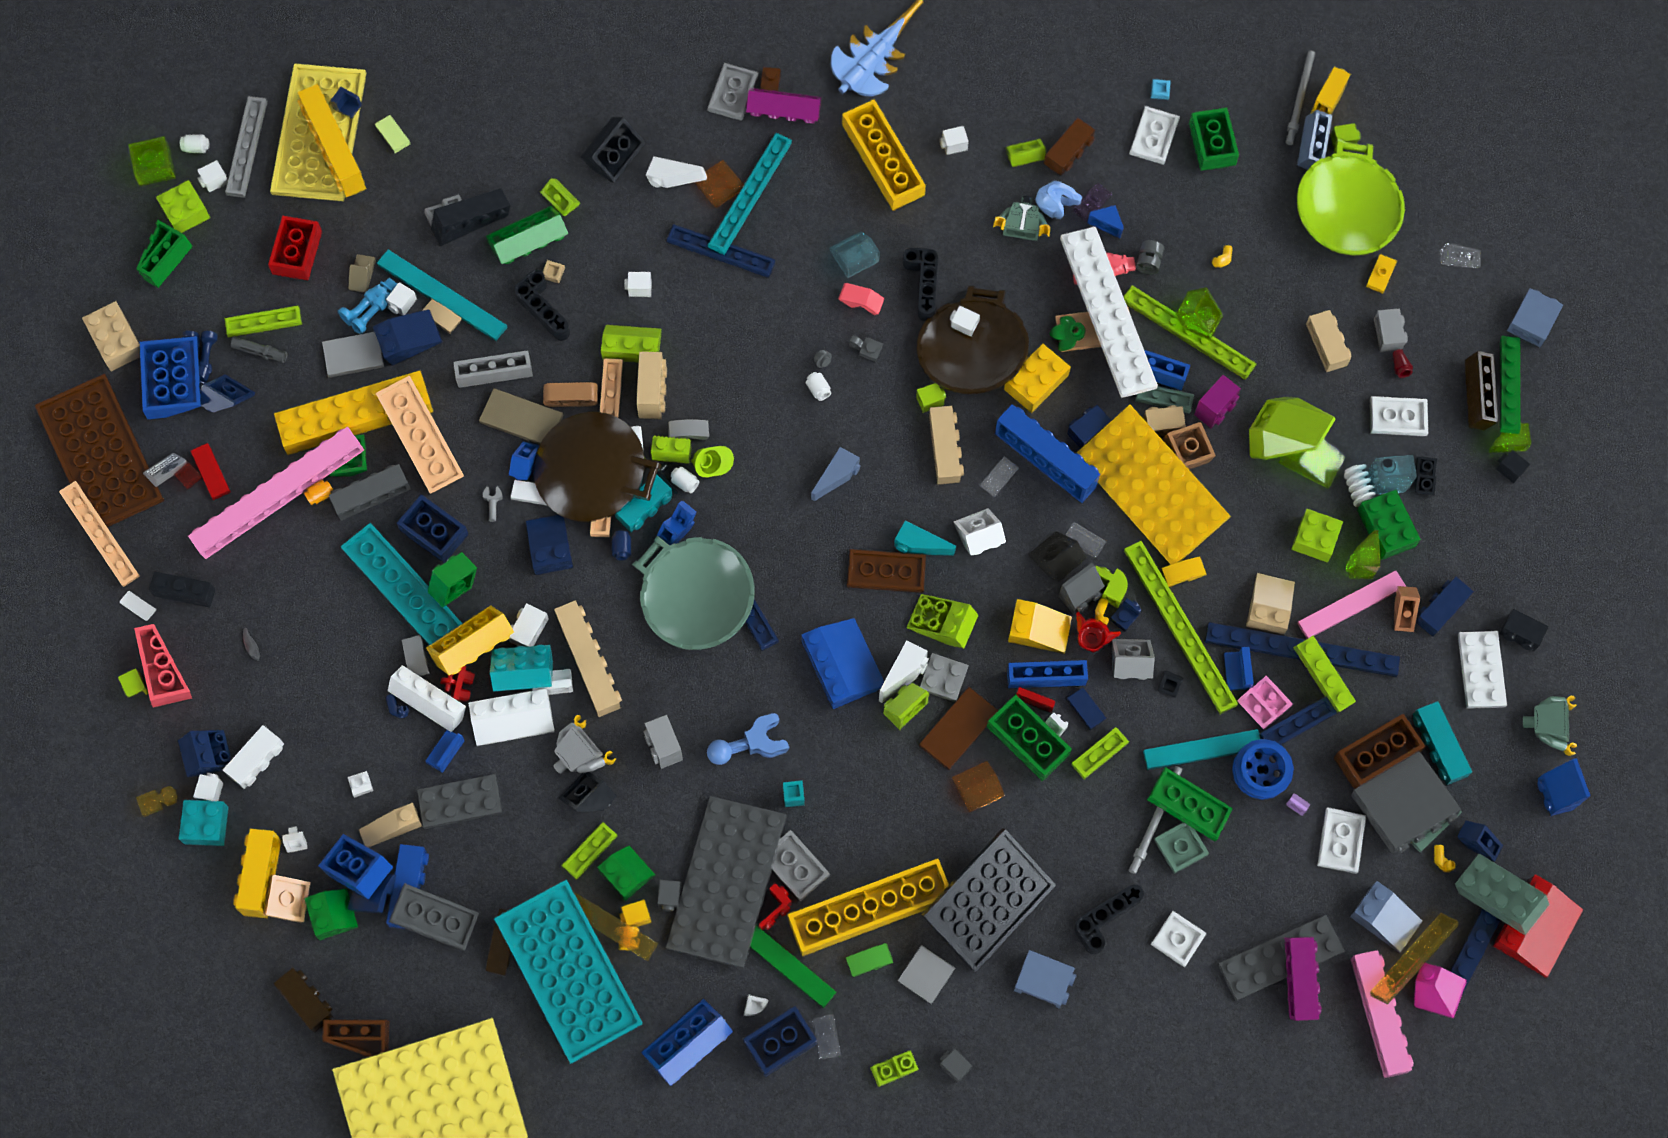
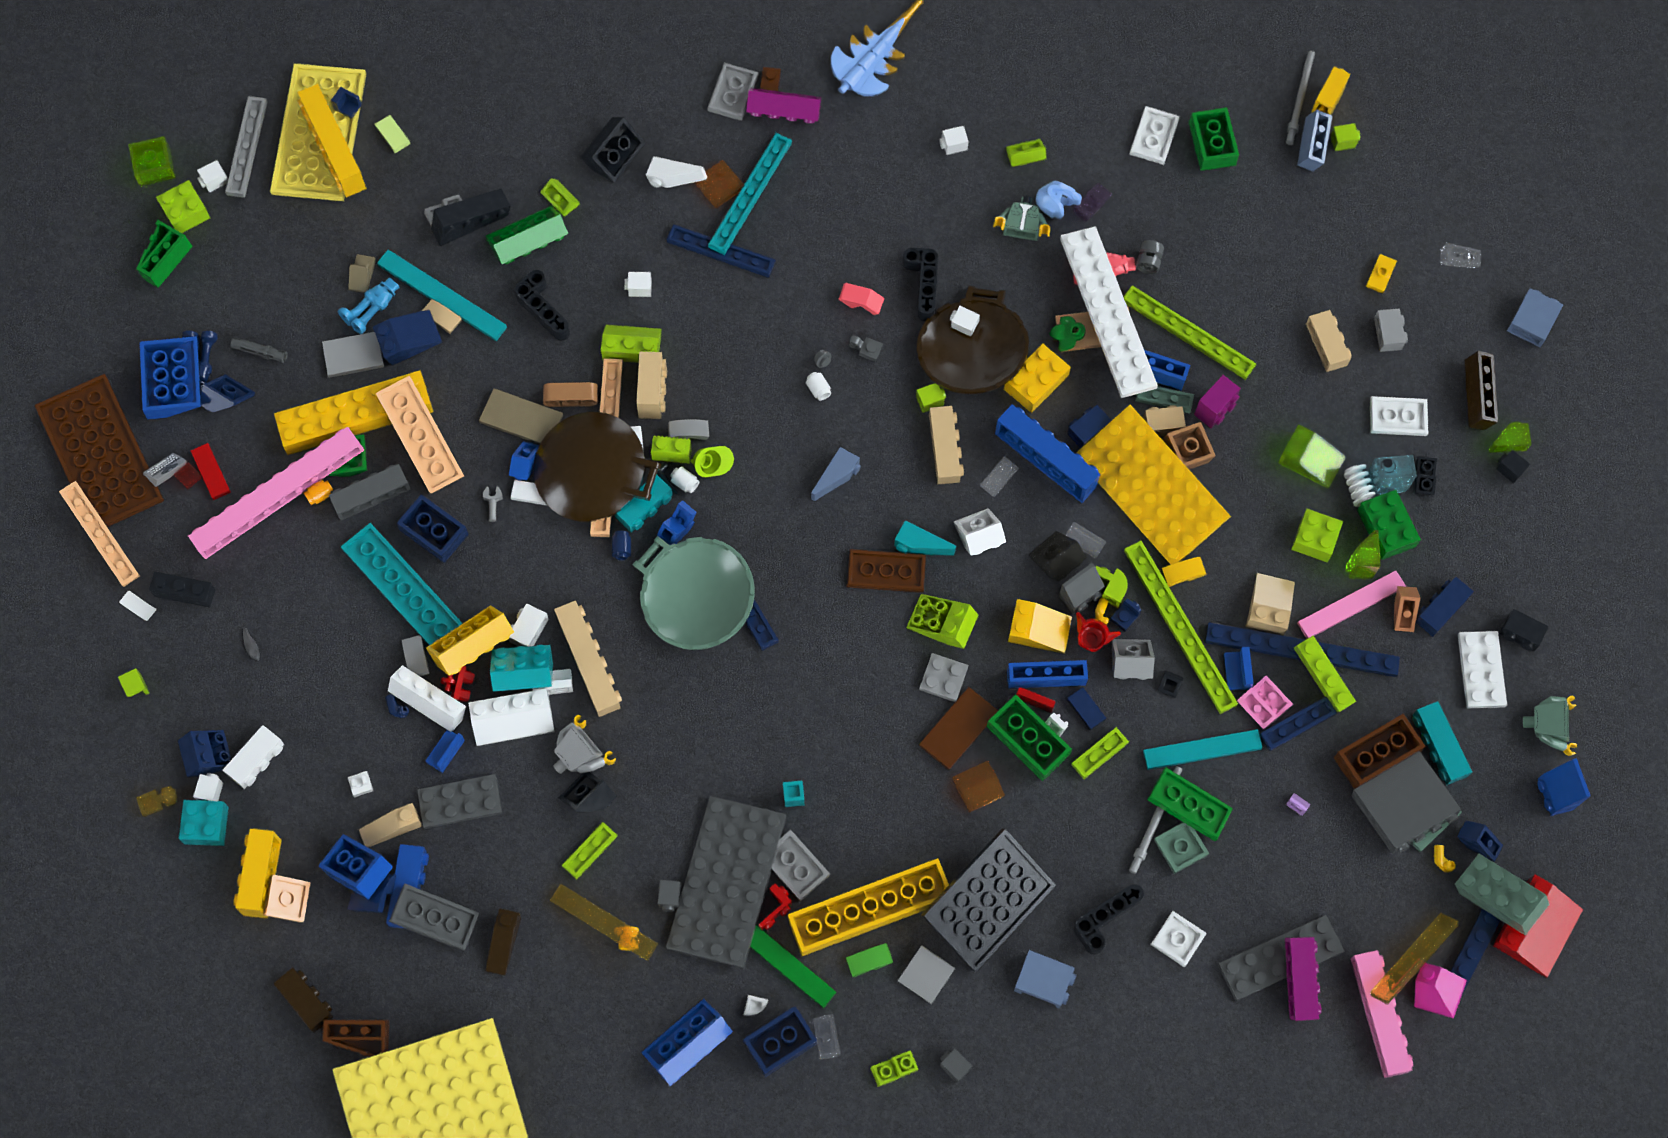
tan brick [82,301,140,371] -> none
coral wedge [134,624,192,708] -> none
white brick [180,135,209,153] -> none
lime tile [225,305,302,338] -> none
red brick [268,215,322,281] -> none
white tile [282,826,307,853] -> none
green slope [304,889,358,940] -> none
white brick [386,282,417,315] -> none
green brick [428,552,477,608] -> none
light grey brick [453,351,533,388] -> none
teal plate [494,880,643,1064] -> none
dark blue slope [526,515,573,575] -> none
tan tile [543,260,565,284] -> none
green slope [597,846,655,901] -> none
yellow brick [619,900,651,927] -> none
light grey brick [643,715,683,769] -> none
medium blue piece [707,713,789,765] -> none
blue slope [802,618,884,709] -> none
clear light blue slope [829,232,880,278] -> none
yellow brick [842,99,926,210] -> none
white slope [879,641,929,703] -> none
lime slope [883,683,929,730] -> none
reddish brown brick [1044,118,1095,176] -> none
blue slope [1087,205,1124,238] -> none
medium azure tile [1151,79,1170,100] -> none
clear neon green slope [1176,287,1223,340] -> none
yellow arm [1212,245,1233,268] -> none
blue wheel [1232,739,1294,800] -> none
lime wedge [1249,397,1335,460] -> none
lime dish [1297,139,1405,255] -> none
white tile [1317,808,1366,874] -> none
sand blue slope [1350,881,1422,953] -> none
dark red cone [1392,349,1413,378] -> none
green plate [1500,336,1521,434] -> none

